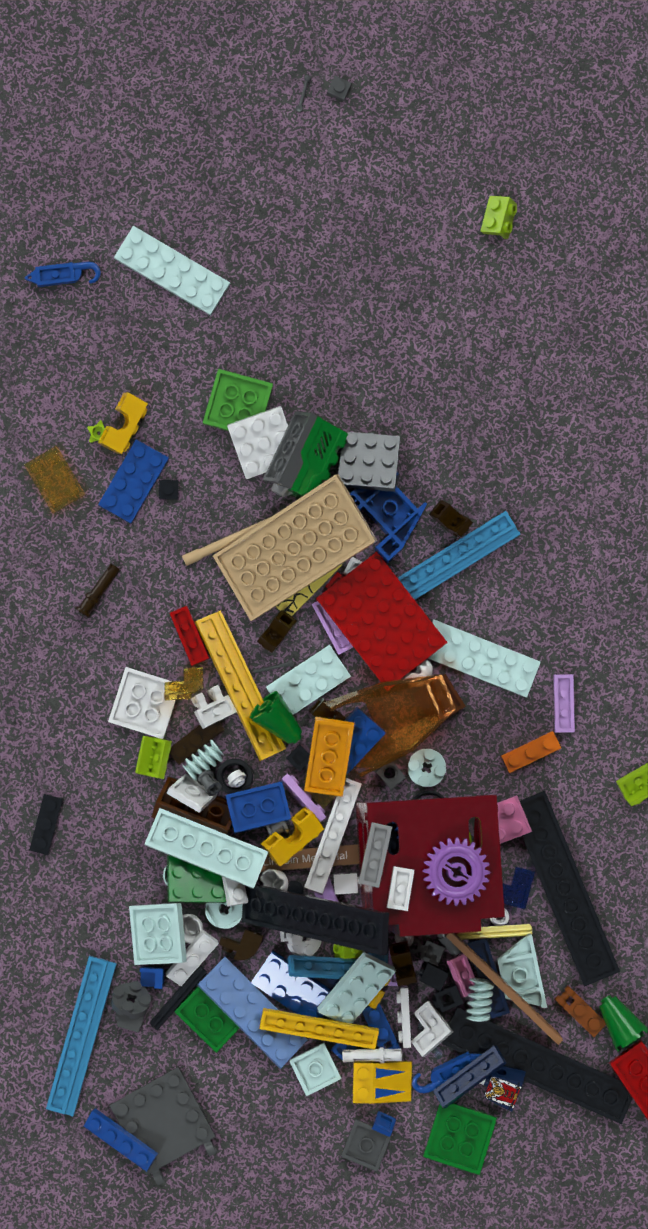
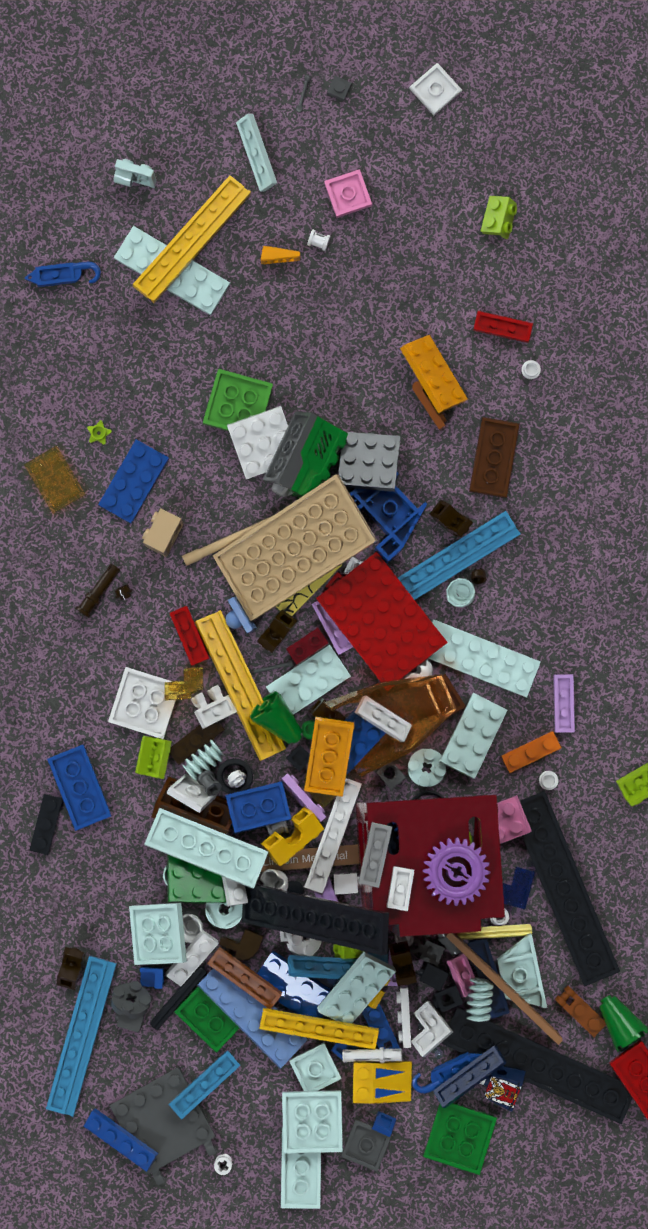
yellow arch [98,392,148,454] -> none
black plate [159,480,179,500] -> none
none -> blue plate [47,744,112,831]
none -> dark brown brick [56,947,85,990]
none -> light aqua plate [114,159,157,188]
none -> dark brown plate [114,584,133,600]
none -> yellow plate [133,175,251,303]
none -> tan brick [142,508,184,557]
none -> dark azure plate [168,1050,240,1120]
none -> dark orange plate [207,946,283,1009]
none -> white bush [214,1154,232,1175]
none -> medium blue tile [225,597,257,633]
none -> light aqua plate [236,114,277,192]
none -> light orange slope [261,246,301,264]
none -> light aqua plate [281,1127,321,1209]
none -> light aqua plate [282,1090,343,1153]
none -> dark red brick [286,628,329,666]
none -> green plate [302,720,315,739]
none -> white bush [307,229,331,251]
none -> bright pink plate [324,169,372,218]
none -> white plate [355,696,412,742]
none -> light orange plate [400,335,468,414]
none -> white tile [409,63,462,116]
none -> dark orange plate [412,381,447,431]
none -> light aqua plate [439,693,507,779]
none -> light aqua hair [446,578,475,608]
none -> reddish brown tile [469,417,520,498]
none -> dark brown hinge [471,568,487,584]
none -> red plate [473,311,533,343]
none -> white plate [522,360,541,379]
none -> white plate [539,771,558,790]

